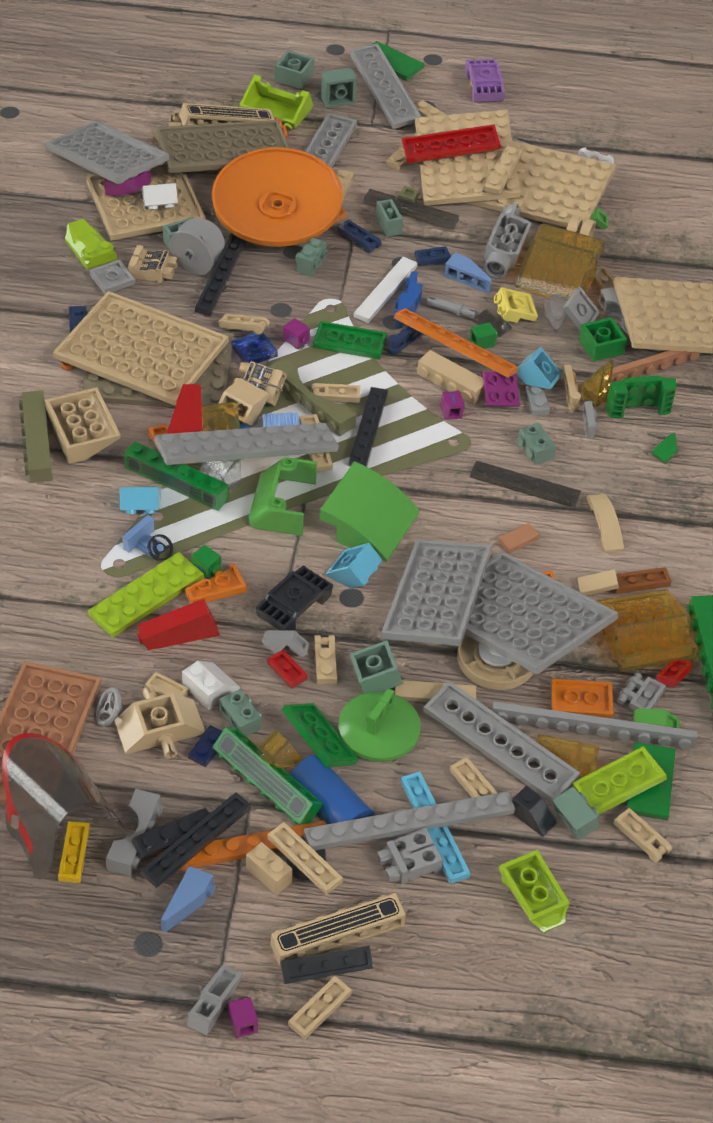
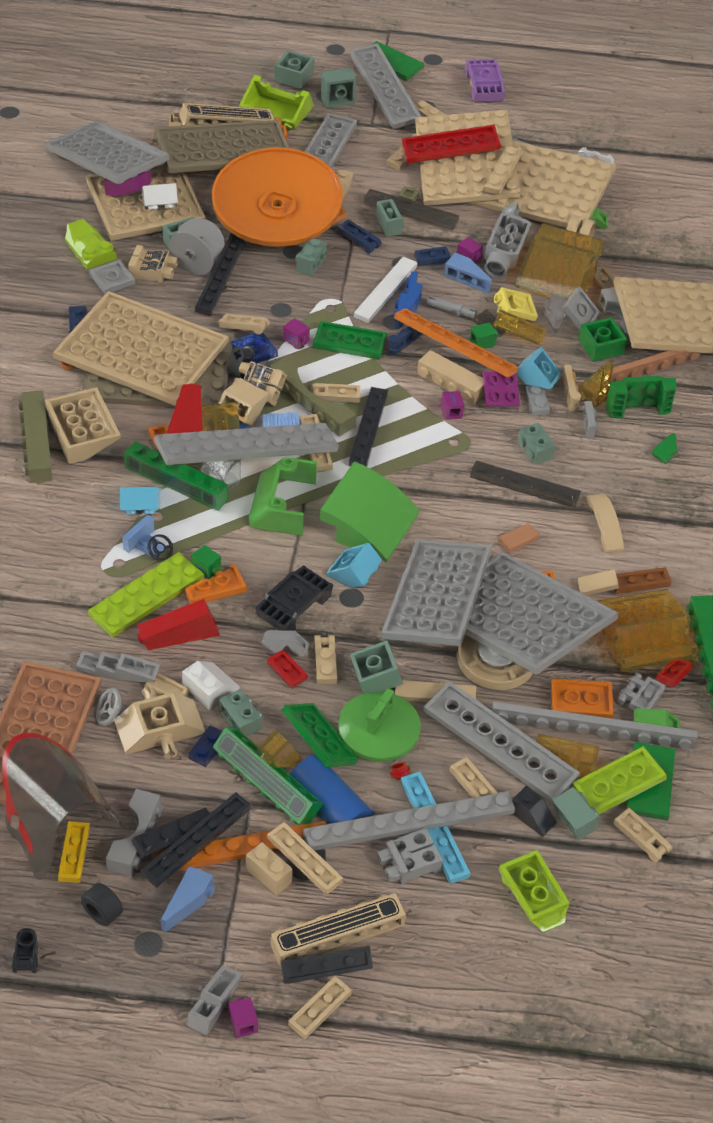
none -> black piece [12,928,39,973]
none -> light grey slope [75,650,160,682]
none -> black tyre [81,883,123,926]
none -> black piece [227,346,255,379]
none -> red plate [390,762,411,780]
none -> magenta brick [457,237,483,263]
none -> clear yellow plate [493,309,547,345]

